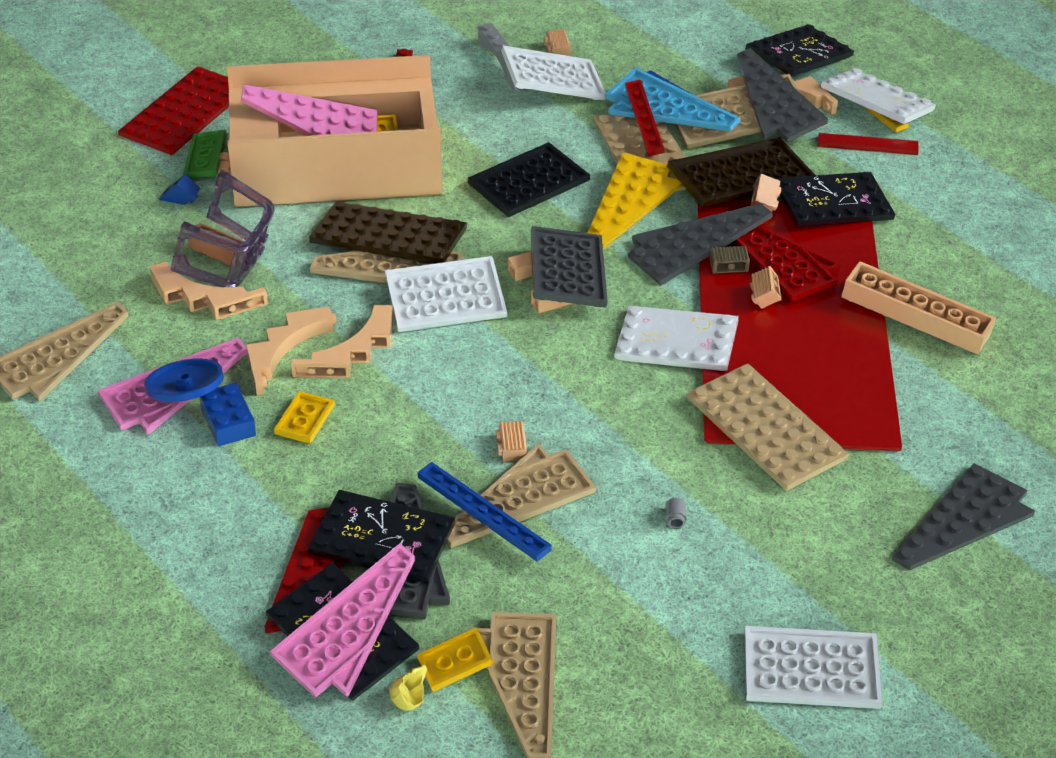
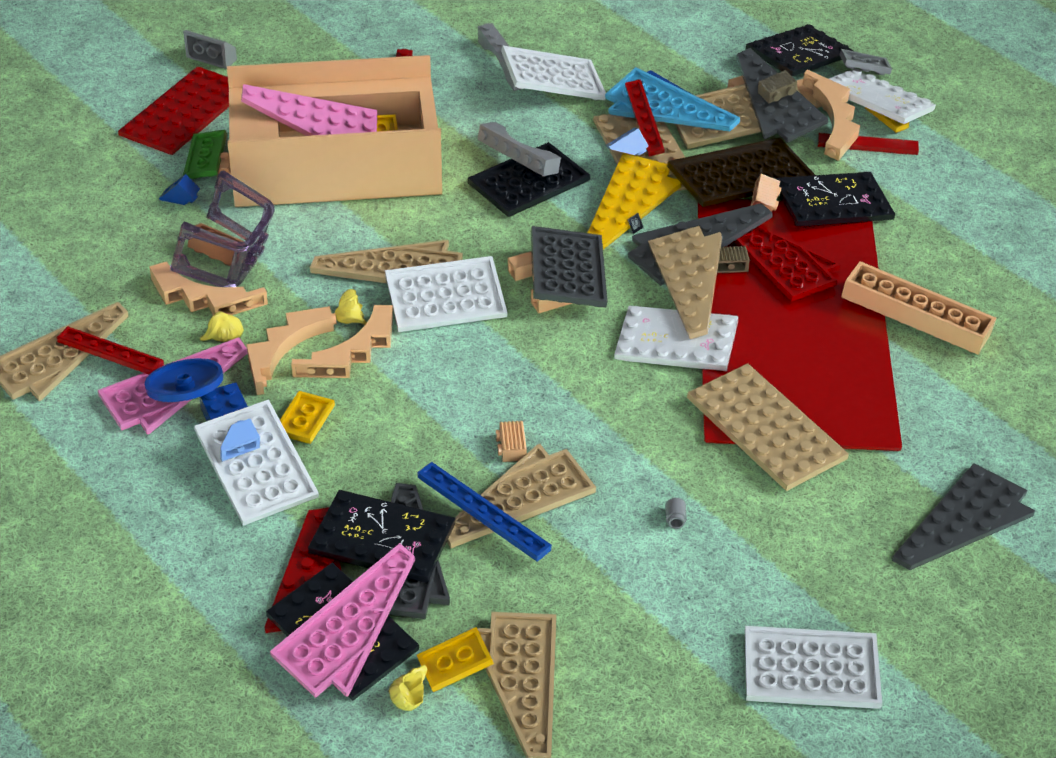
dark brown plate [309,201,467,264] -> none
light nougat brick [544,29,571,56] -> none
light nougat brick [750,266,782,309] -> none
none -> red tile [57,326,164,375]
none -> light grey slope [183,30,237,69]
none -> white plate [194,399,319,526]
none -> light yellow hair [200,311,244,342]
none -> light blue slope [220,419,260,462]
none -> light yellow hair [335,289,367,325]
none -> light grey arch [478,122,561,176]
none -> light blue slope [606,127,649,156]
none -> black sticker [628,213,644,234]
none -> tan wing [648,226,722,339]
none -> dark tan brick [758,70,797,104]
none -> light nougat arch [802,69,860,161]
none -> light grey plate [839,49,892,75]

